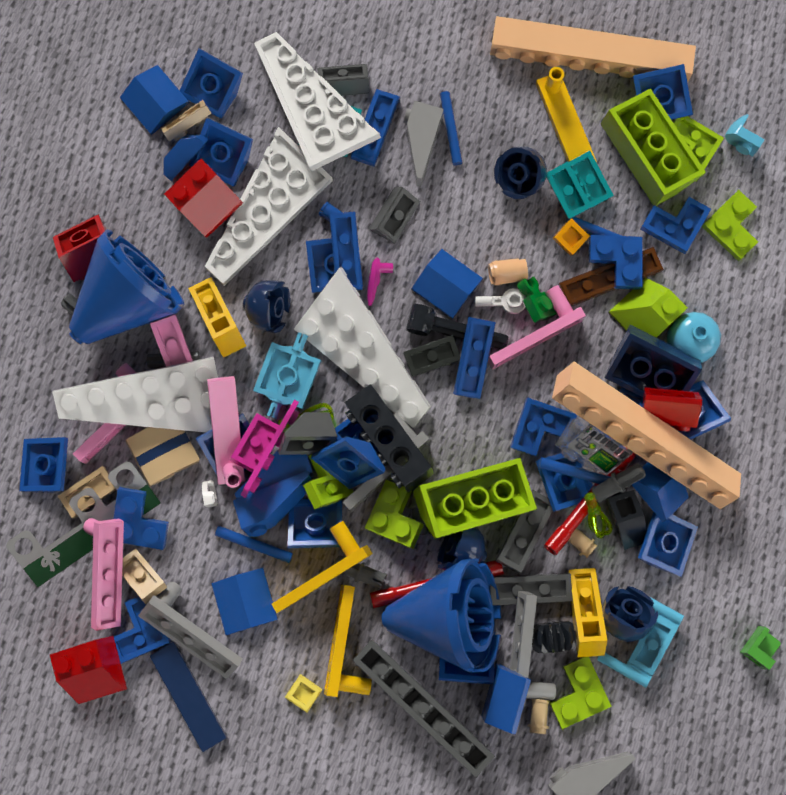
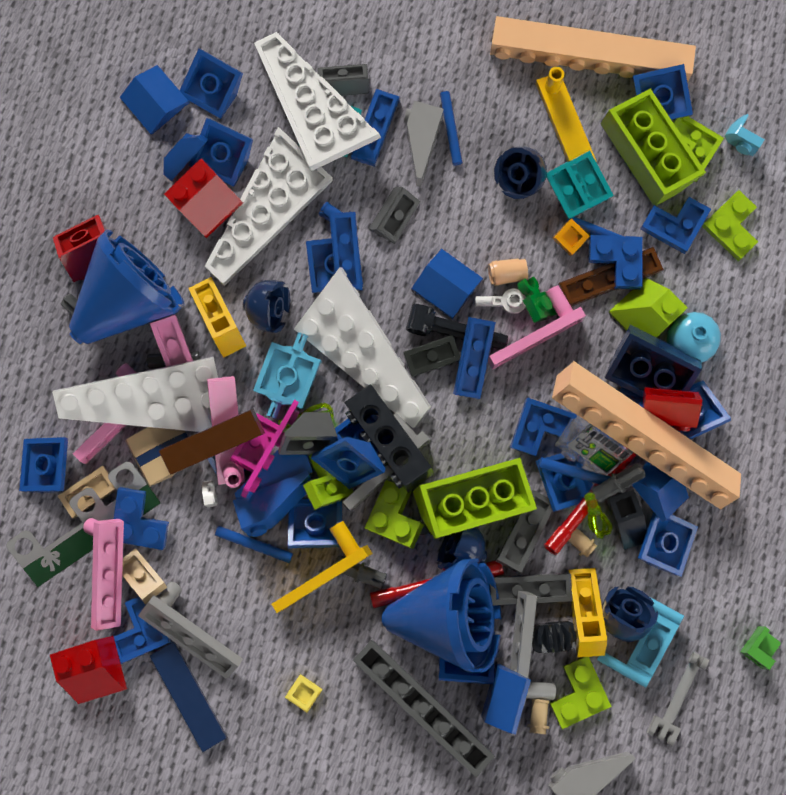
tan plate [161,100,211,142] -> none
blue slope [211,568,278,635] -> none
yellow piece [324,585,372,697] -> none
dark pink bar [367,257,393,306] -> none
none -> reddish brown tile [159,408,265,475]
none -> light grey hinge [647,652,709,746]

